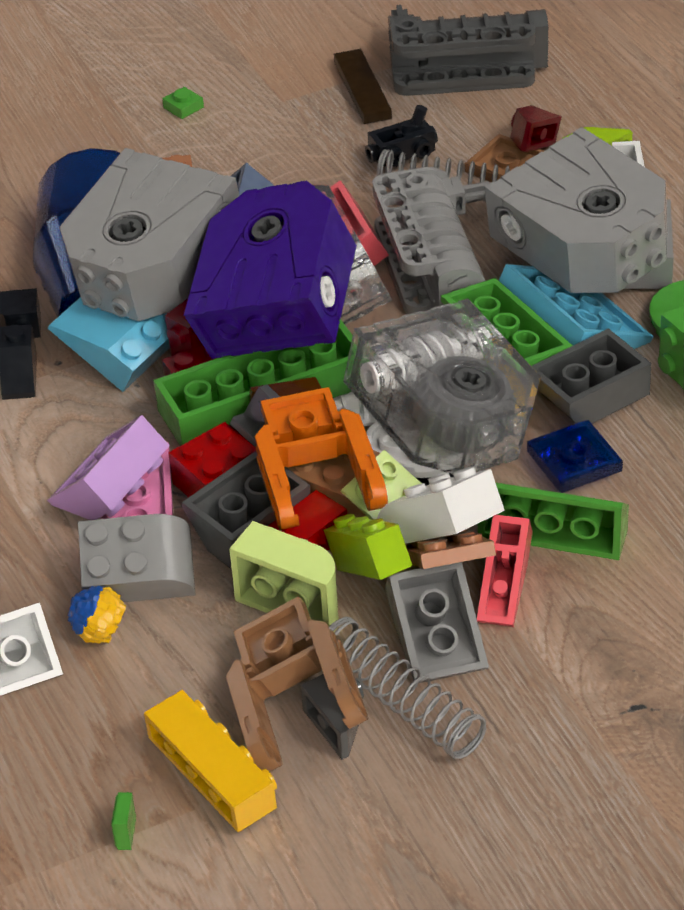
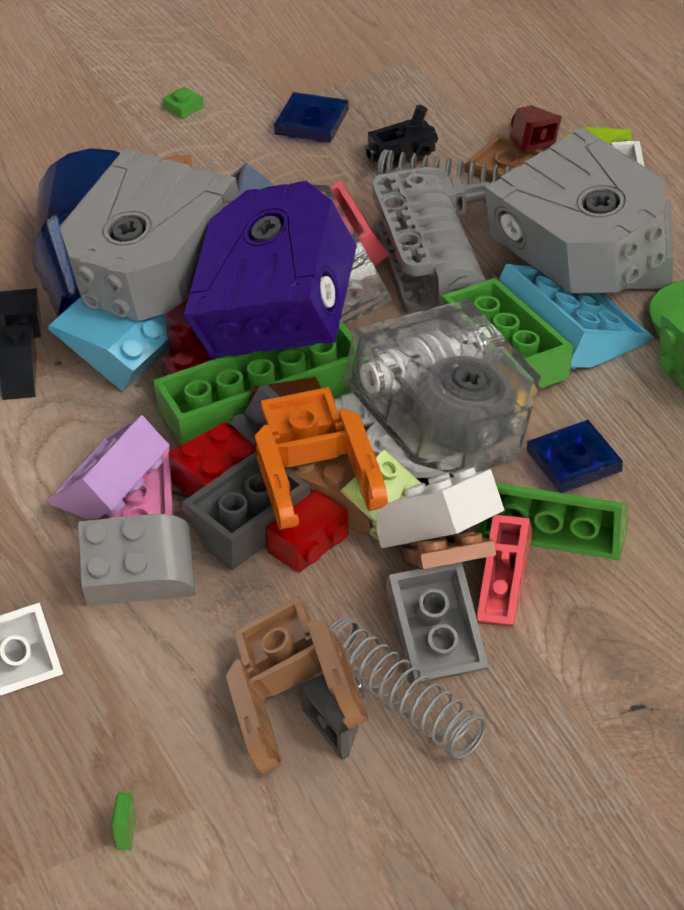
yellow piece [68,586,126,644] -> none
yellow brick [144,690,277,833] -> none
yellowish green brick [229,521,339,632] -> none
lime brick [324,514,413,580] -> none
dark brown tile [334,49,392,124] -> none
dark grey piece [388,5,549,96] -> none
dark grey brick [527,328,652,425] -> none
none -> clear blue plate [274,92,349,143]

